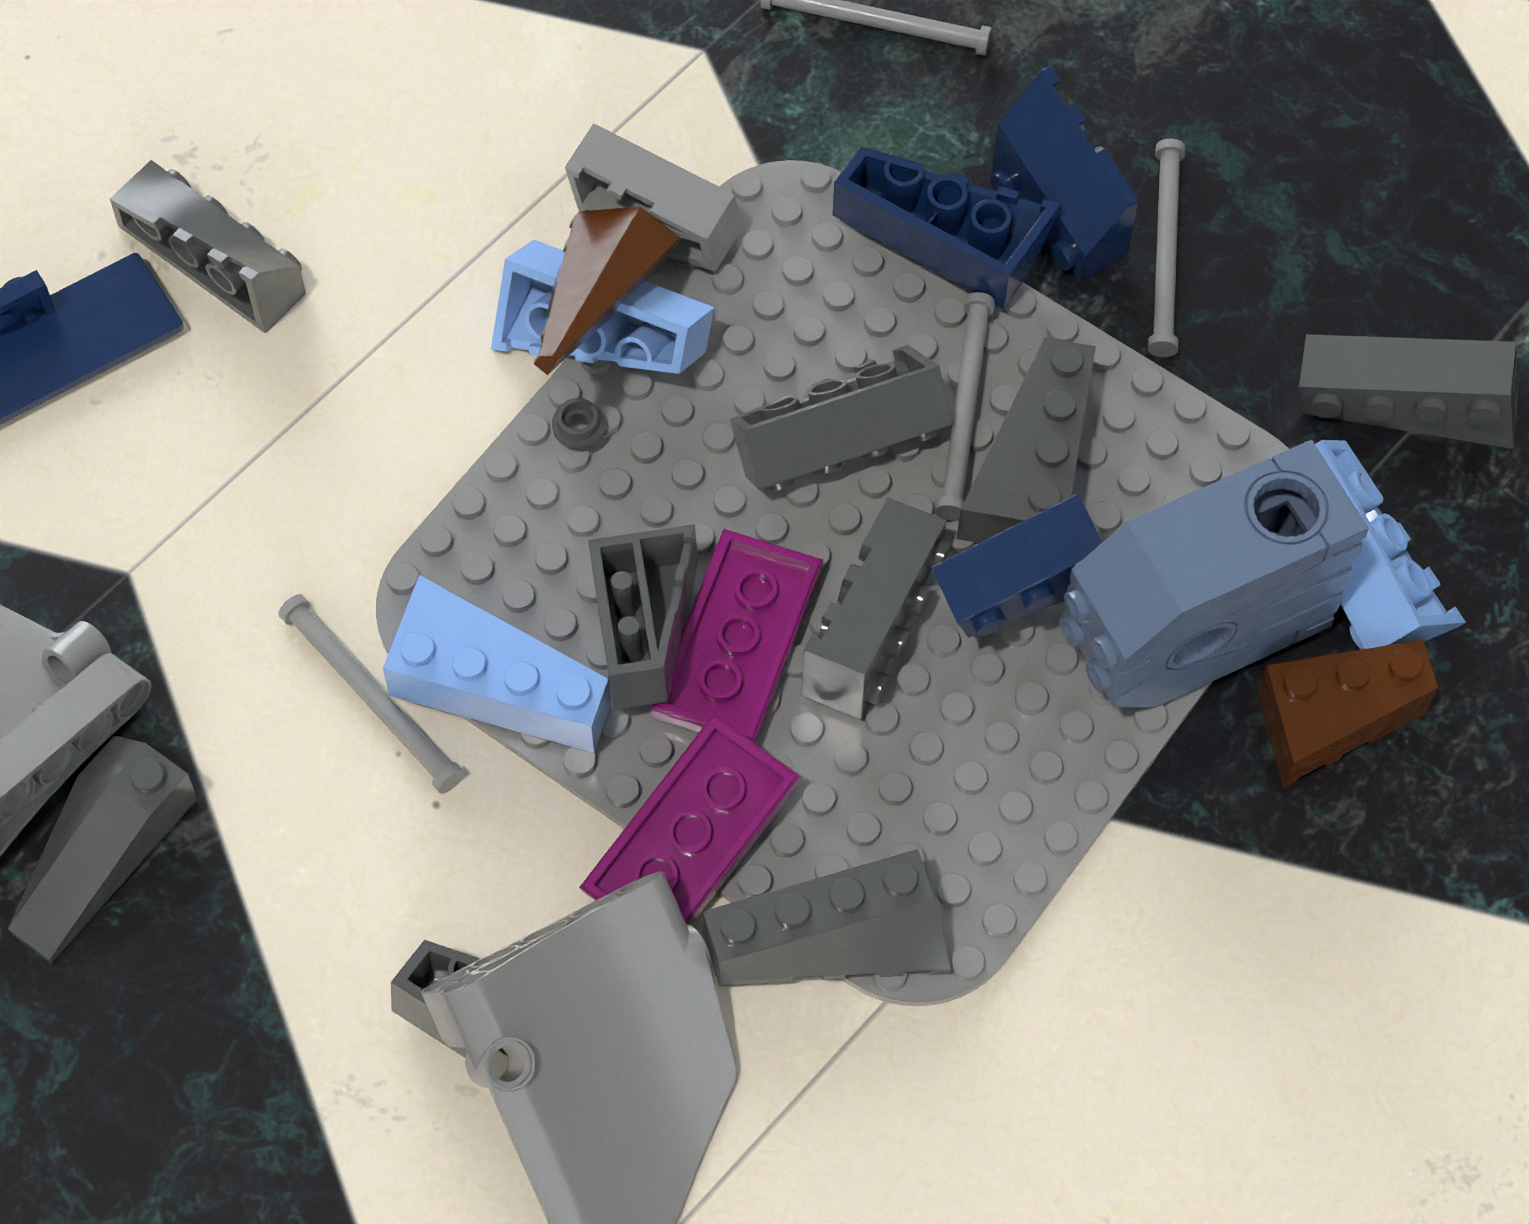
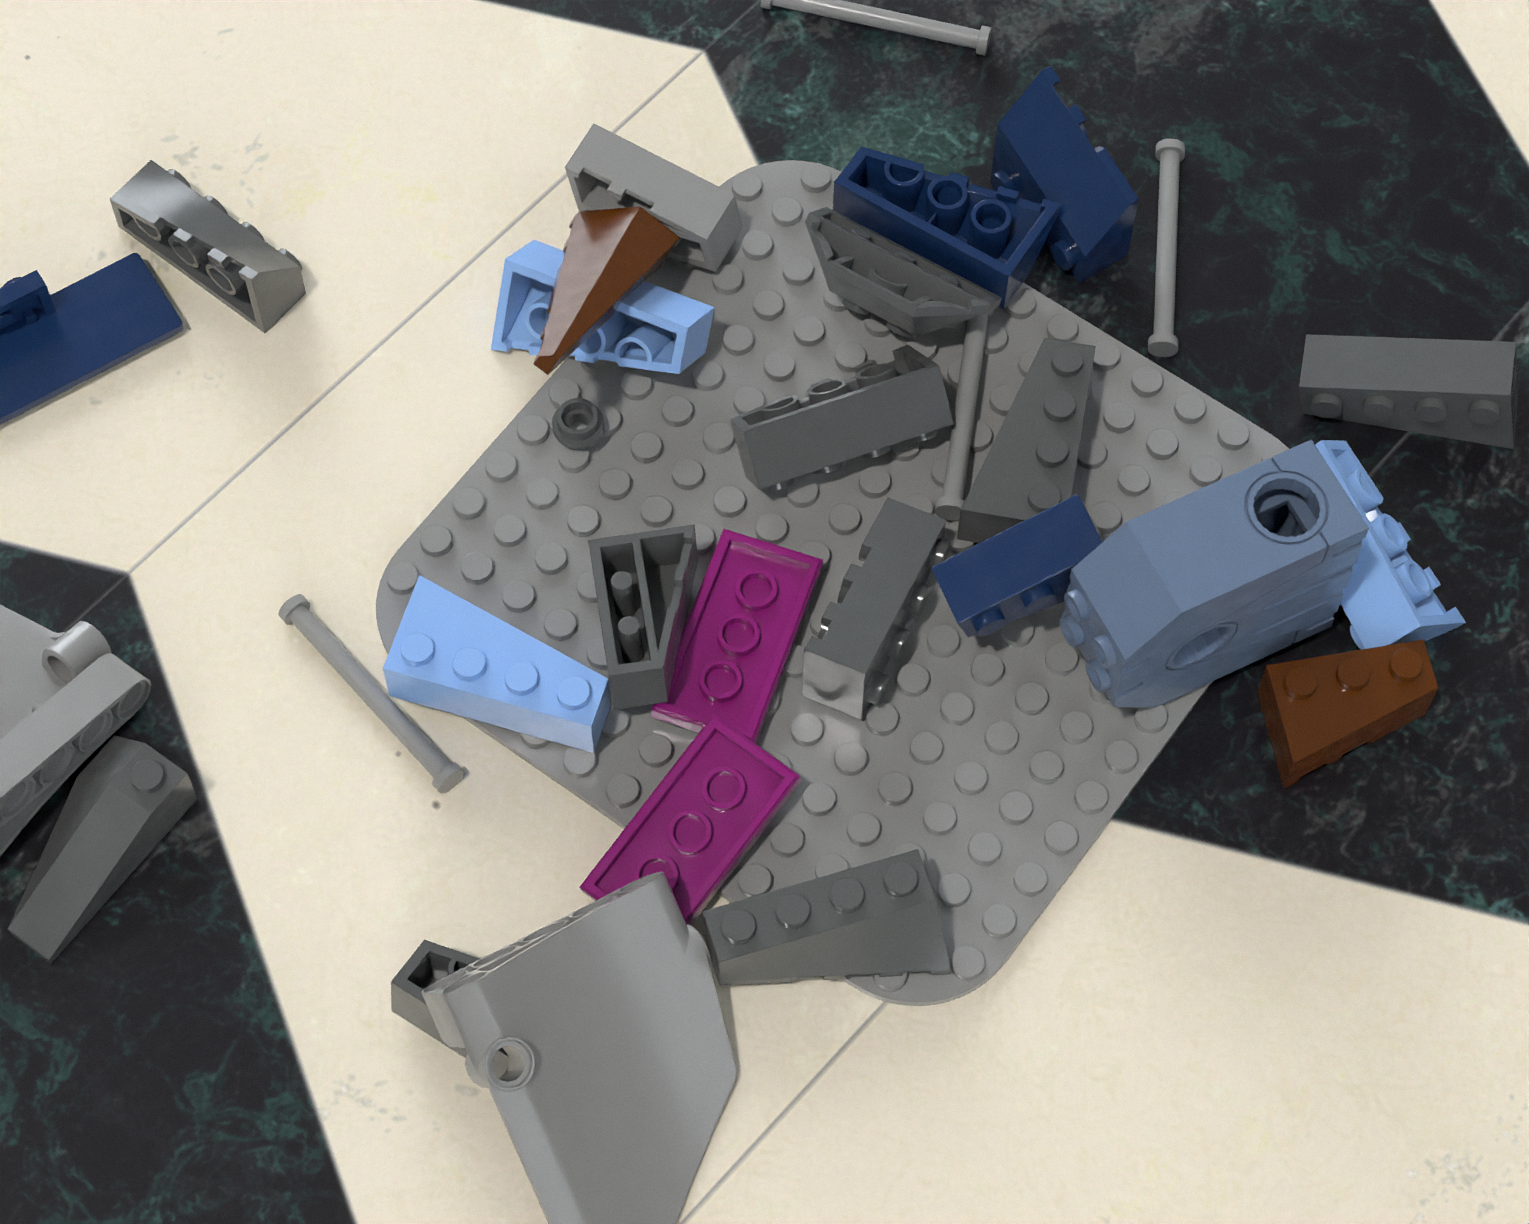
none -> dark grey wedge [805,207,1002,338]

